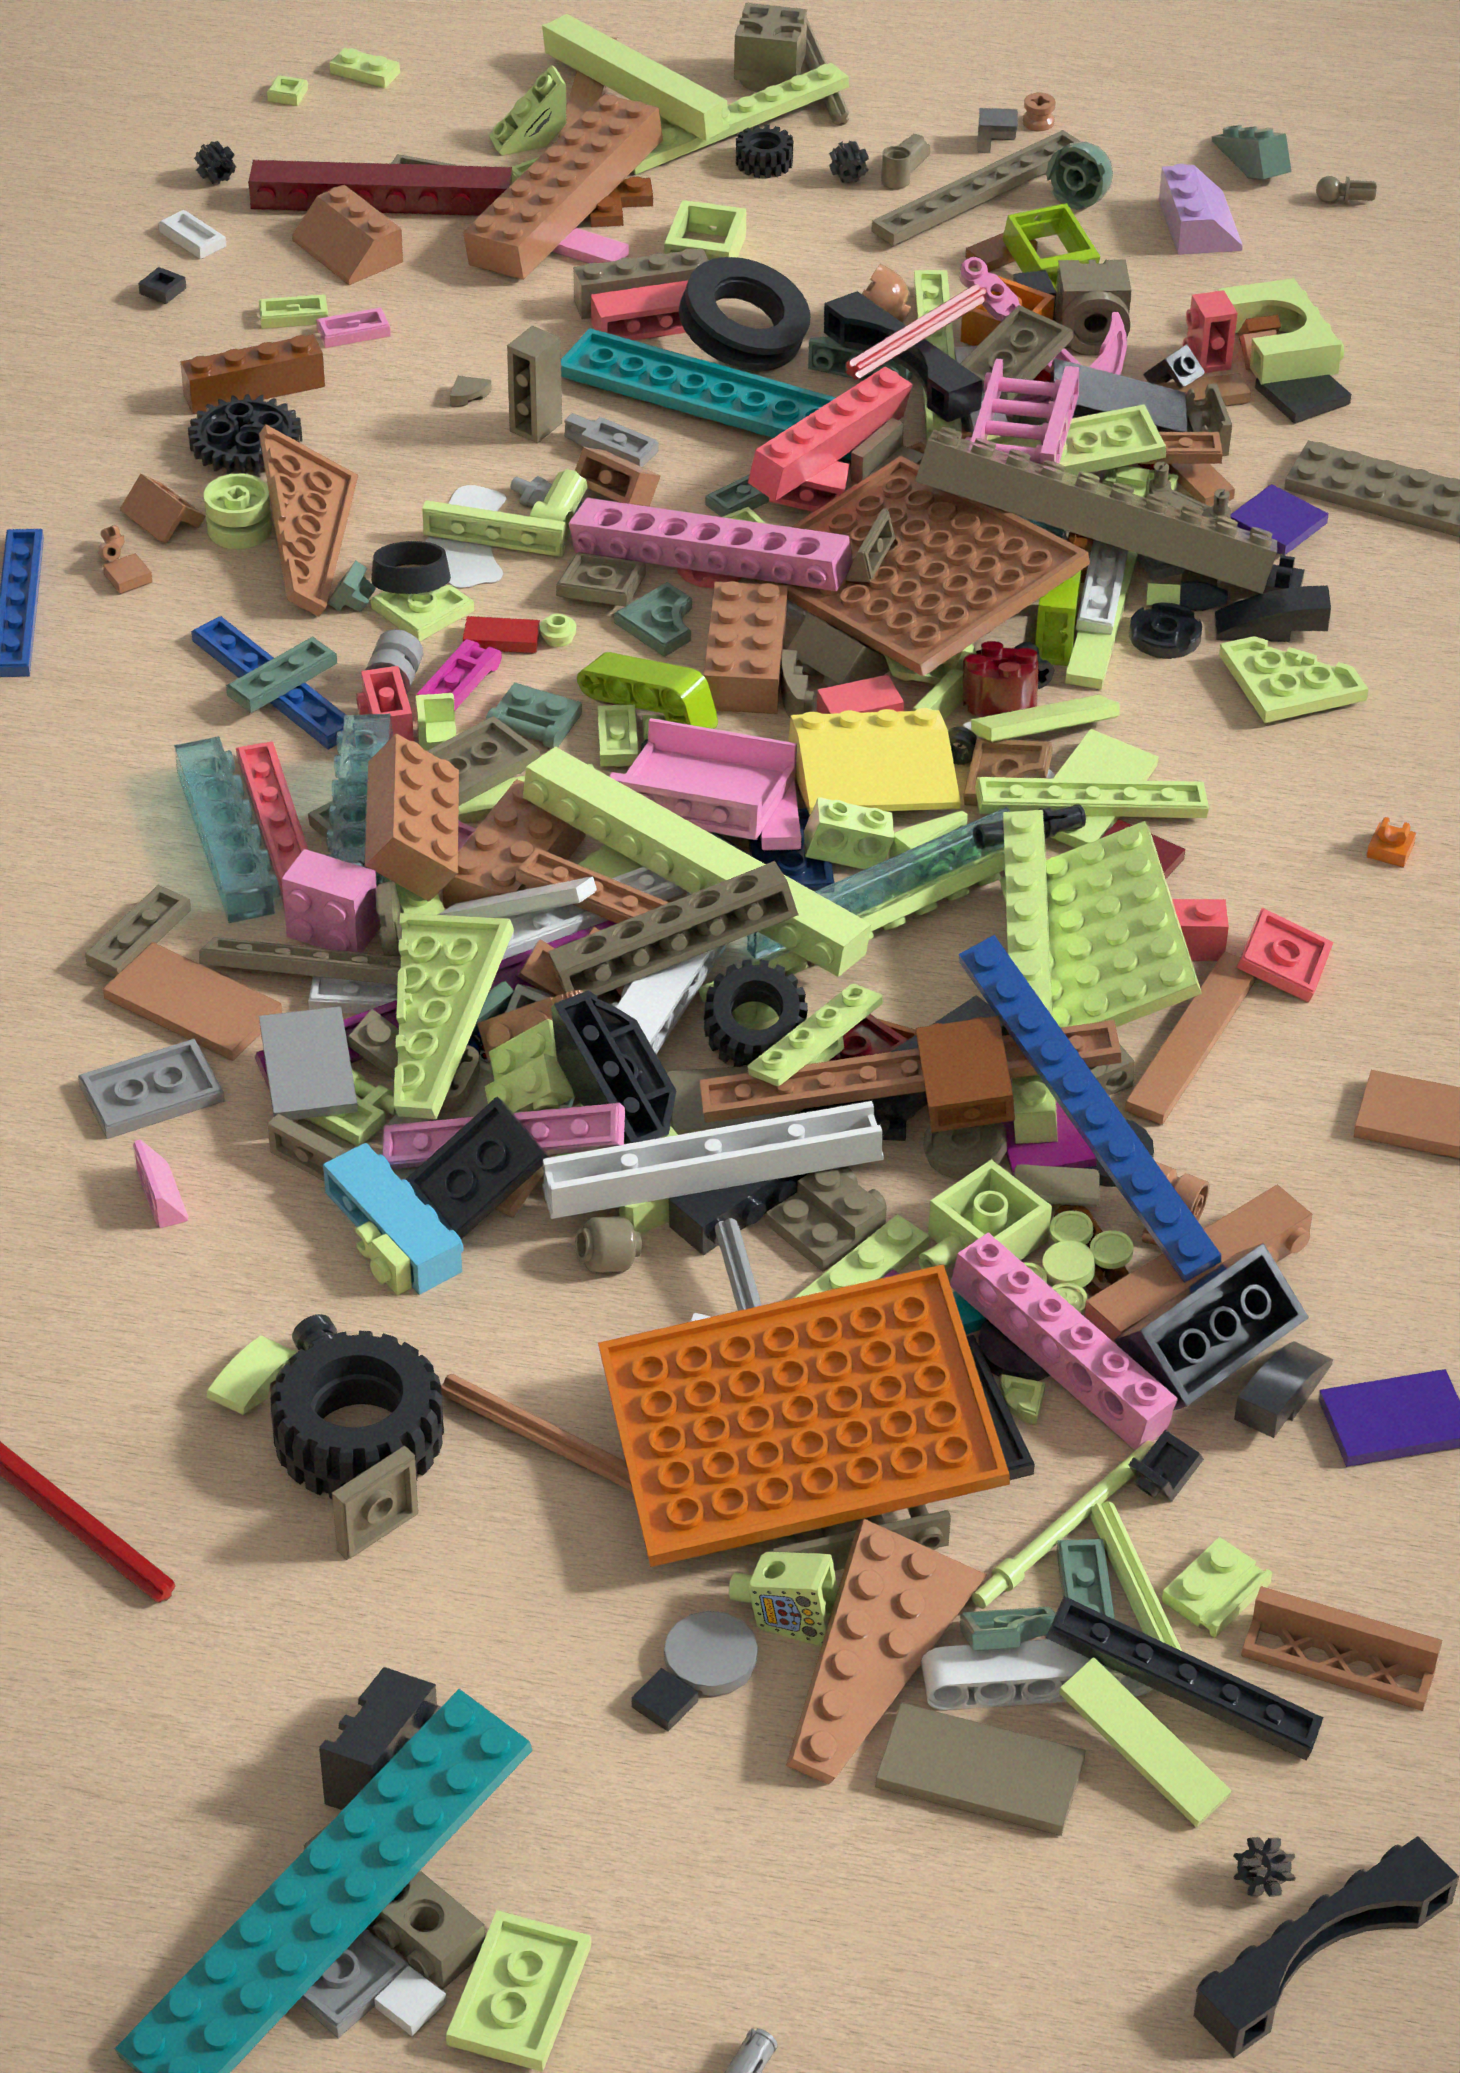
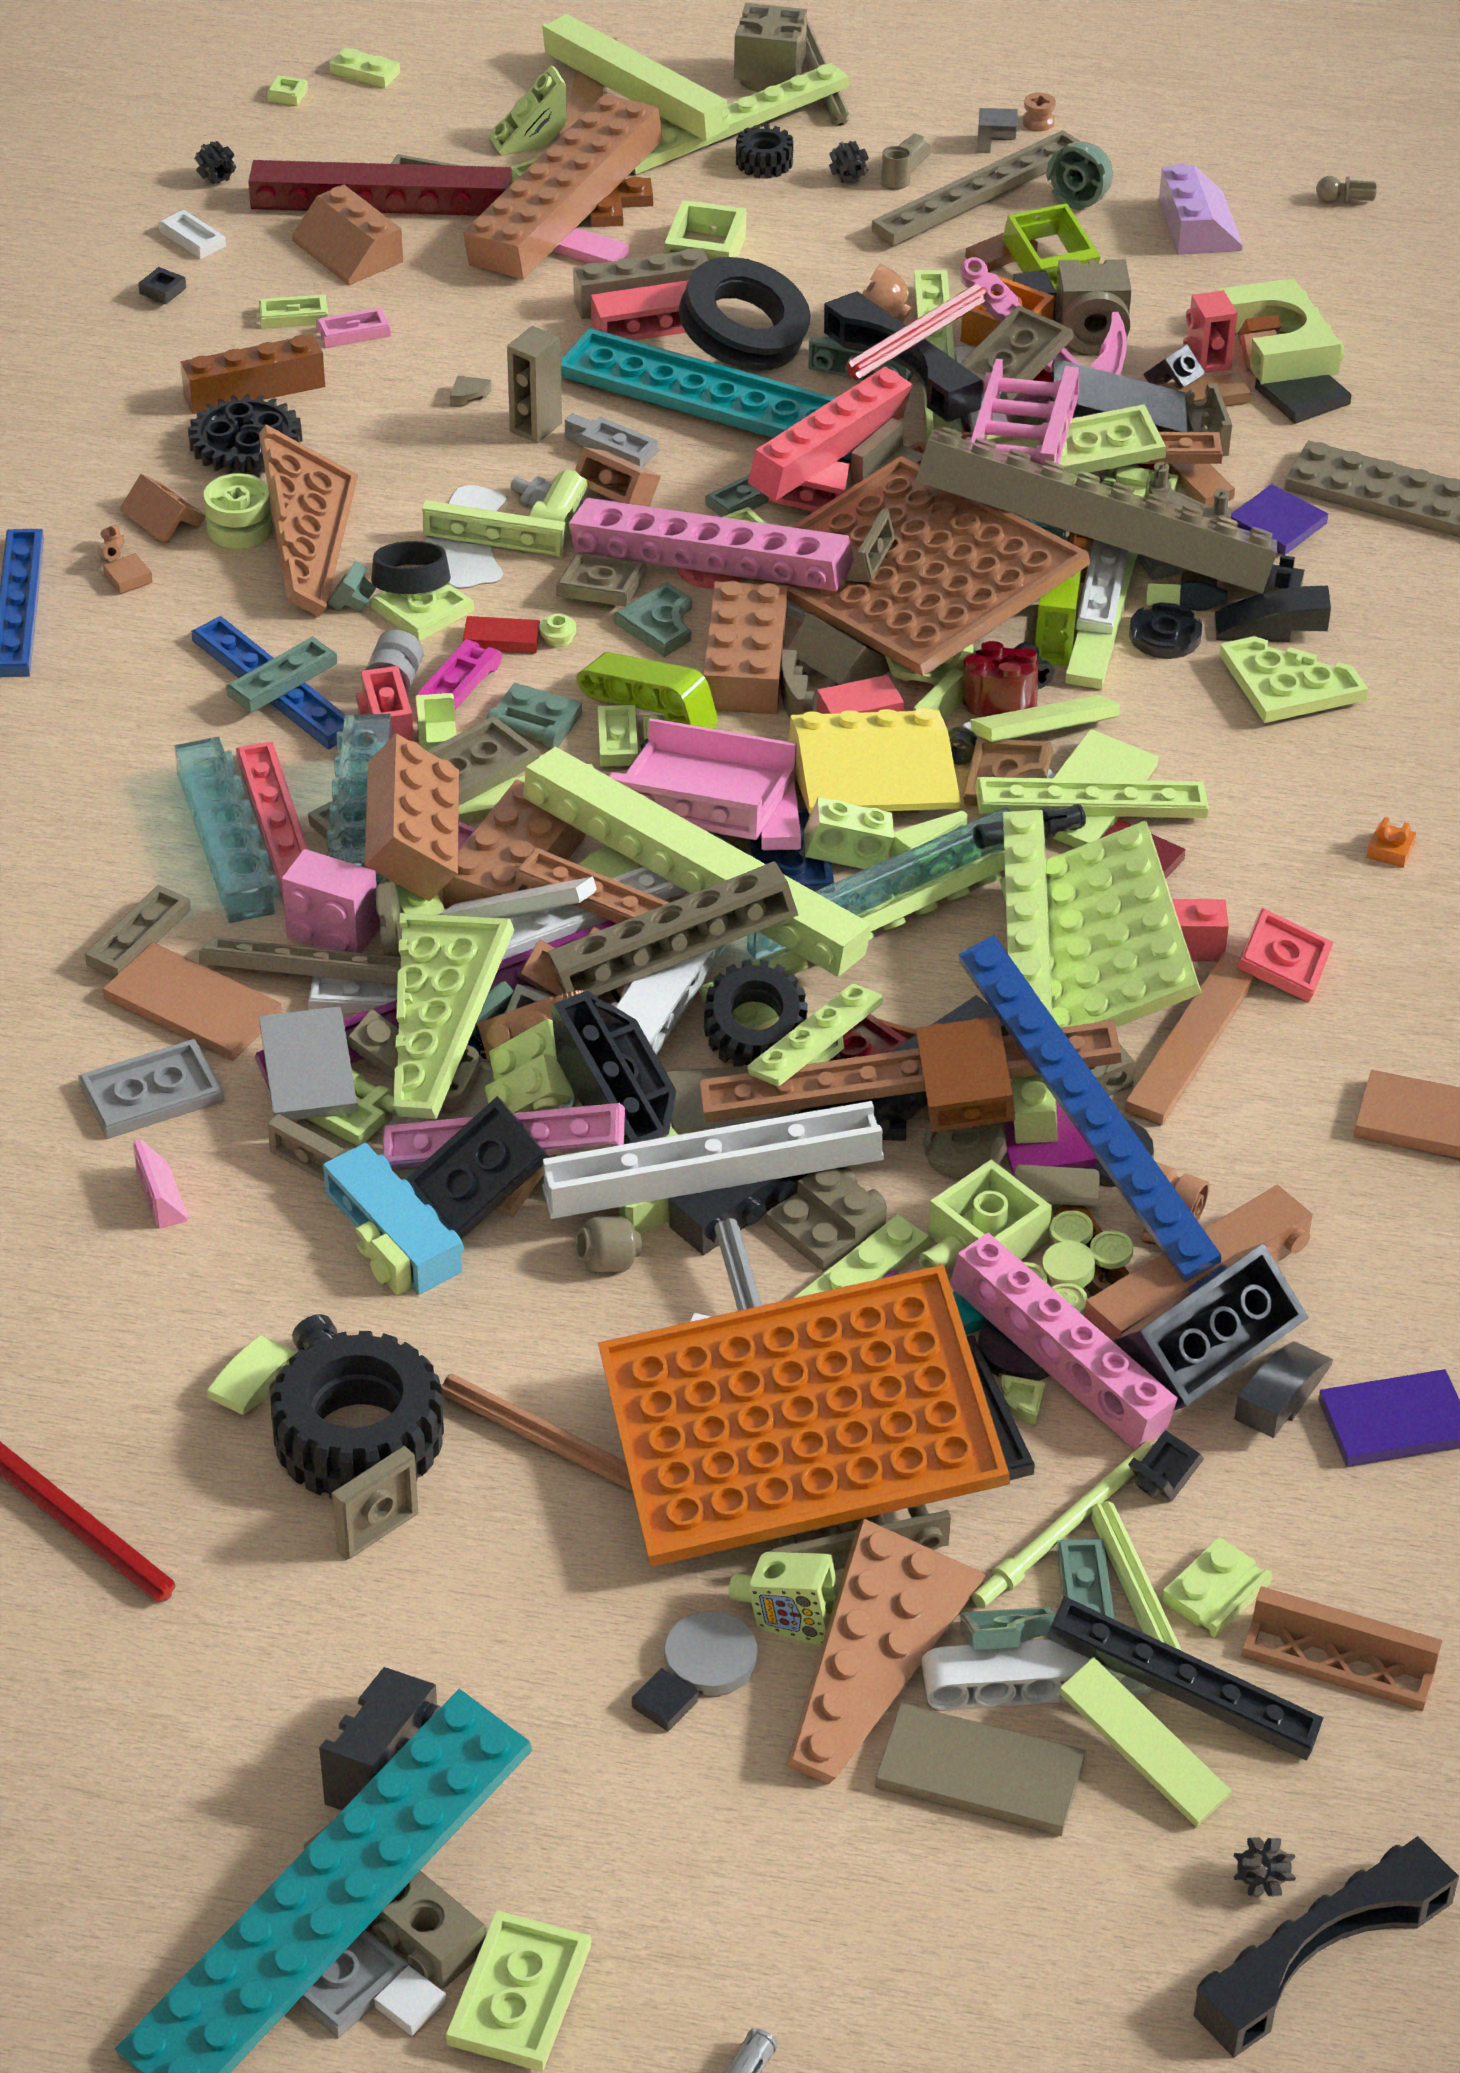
sand green slope [1211,125,1291,179] -> none

